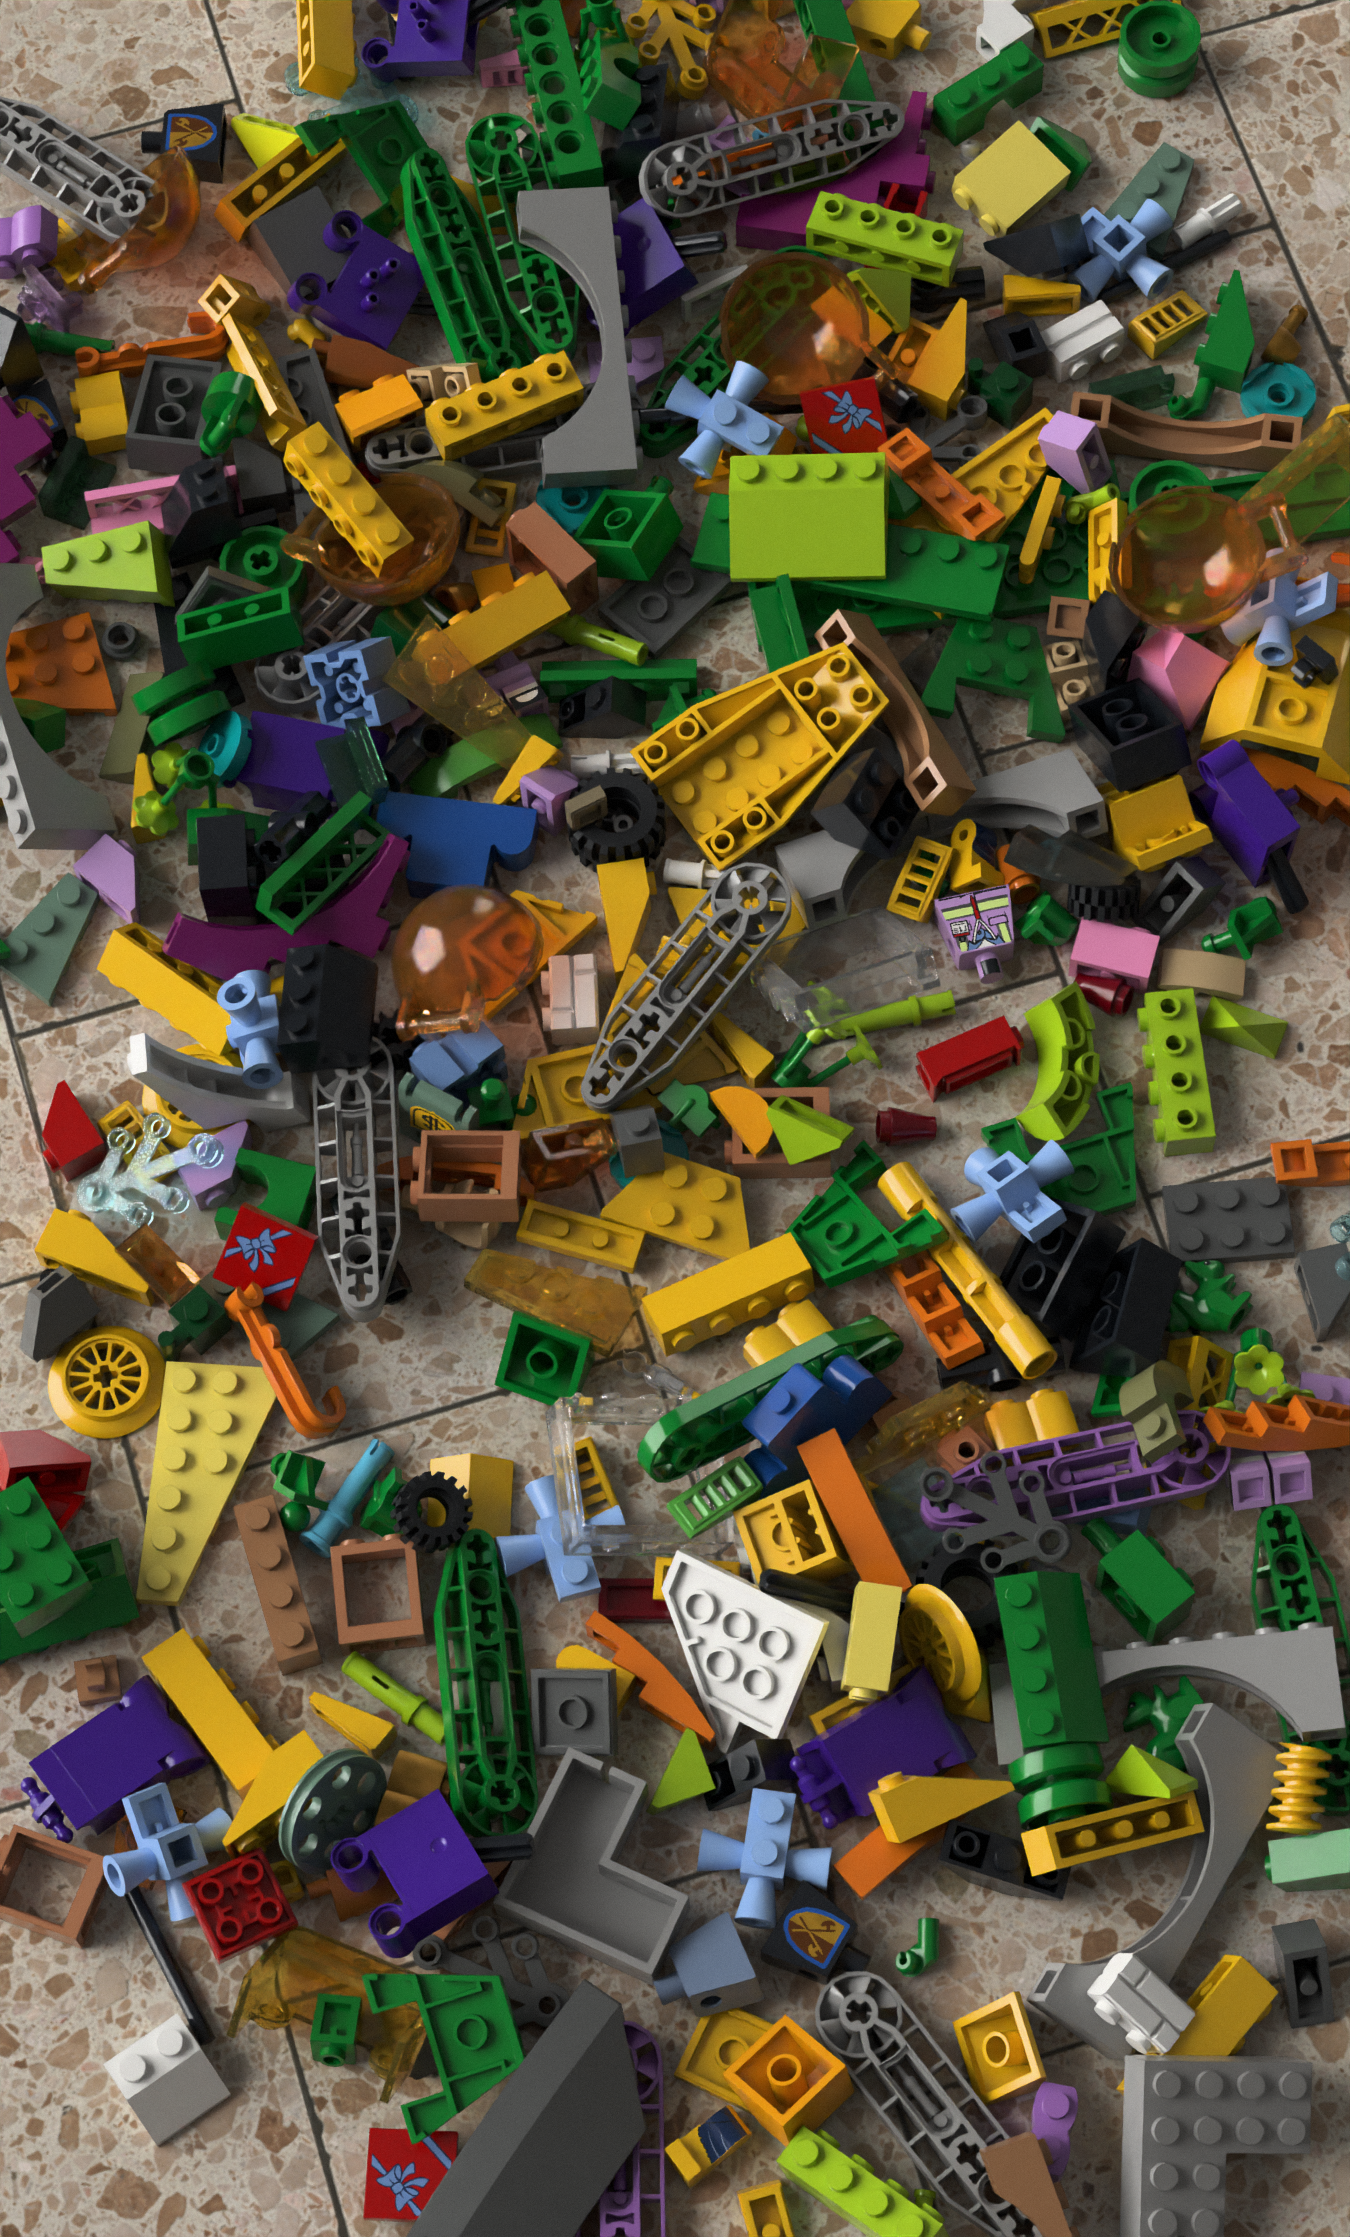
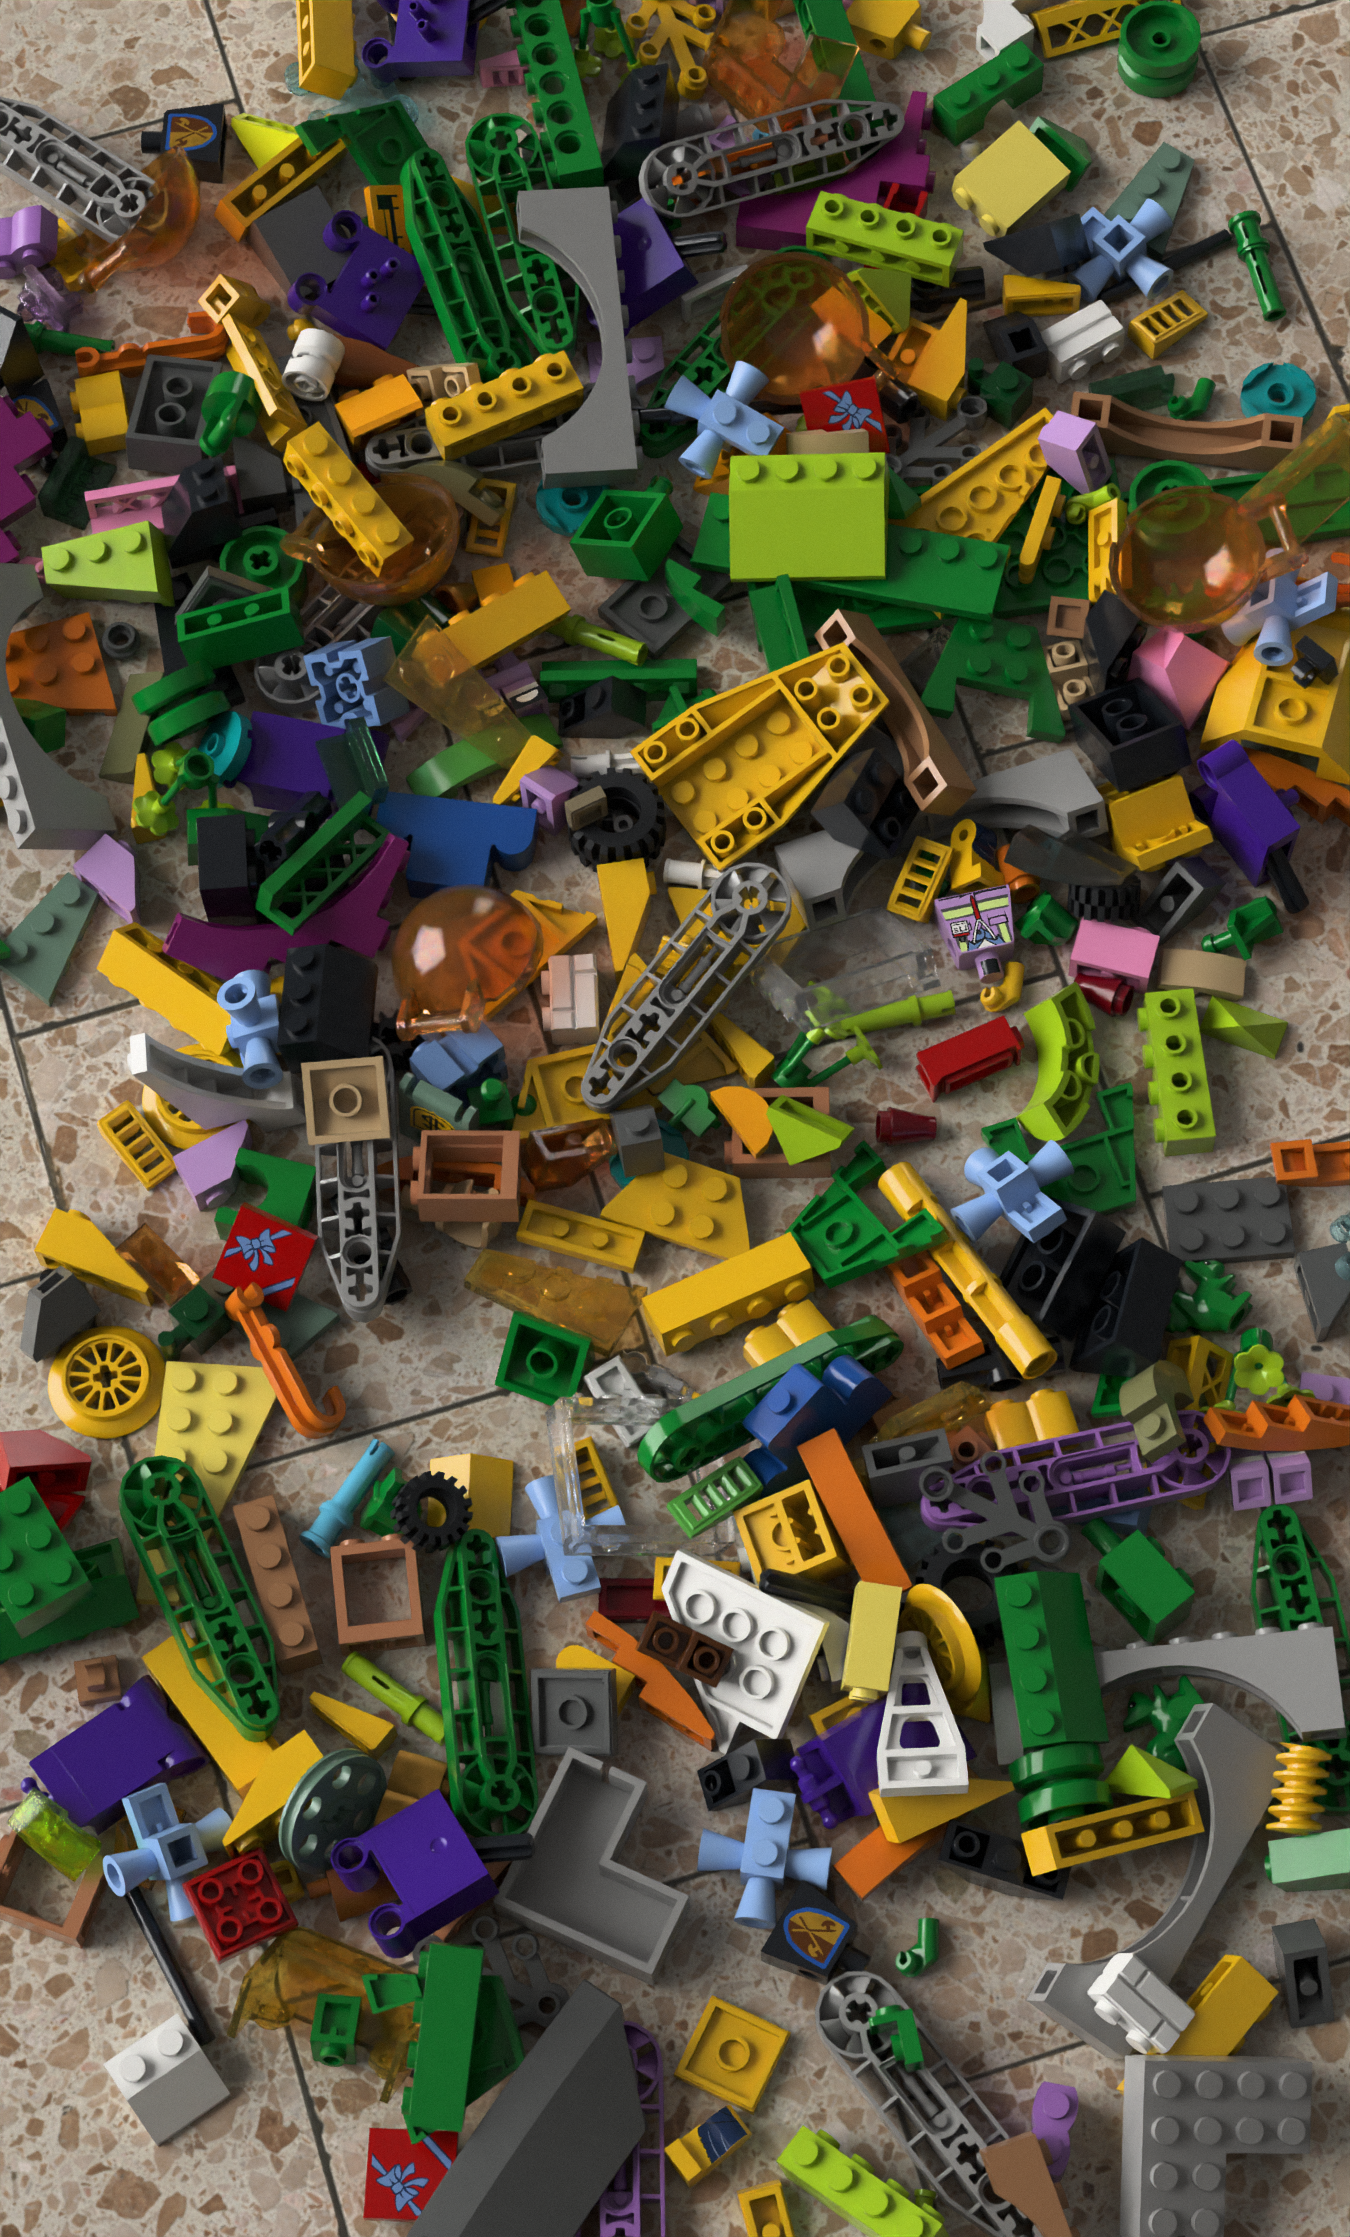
red slope [41,1080,110,1182] -> none
clear light blue plant [77,1113,224,1228] -> none
green piece [270,1449,329,1532] -> none
black piece [374,691,470,792] -> none
nougat window [505,501,599,616] -> none
green arch [579,28,641,131] -> none
lime slope [646,1728,716,1816] -> none
sand blue torso [653,1912,765,2017] -> none
light orange slope [722,2014,855,2147] -> none
orange slope [877,428,1006,541] -> none
yellow slope [952,1991,1046,2106] -> none
white axle [1171,193,1243,250] -> none
green slope [1194,269,1255,394] -> none
pearl gold bar [1260,305,1308,365] -> none
none -> clear neon green slope [7,1787,102,1882]
none -> green beam [118,1455,280,1742]
none -> white wheel [282,328,345,401]
none -> tan slope [301,1056,391,1145]
none -> light orange tile [364,185,412,254]
none -> green brick [401,1941,485,2132]
none -> white plate [583,1355,659,1448]
none -> reddish brown slope [635,1611,734,1688]
none -> green slope [665,558,726,637]
none -> tan slope [786,428,869,455]
none -> dark grey slope [862,1428,954,1509]
none -> green bracket [868,2005,924,2073]
none -> white plate [877,1631,969,1797]
none -> yellow arm [980,962,1025,1013]
none -> green pin [1228,210,1287,322]

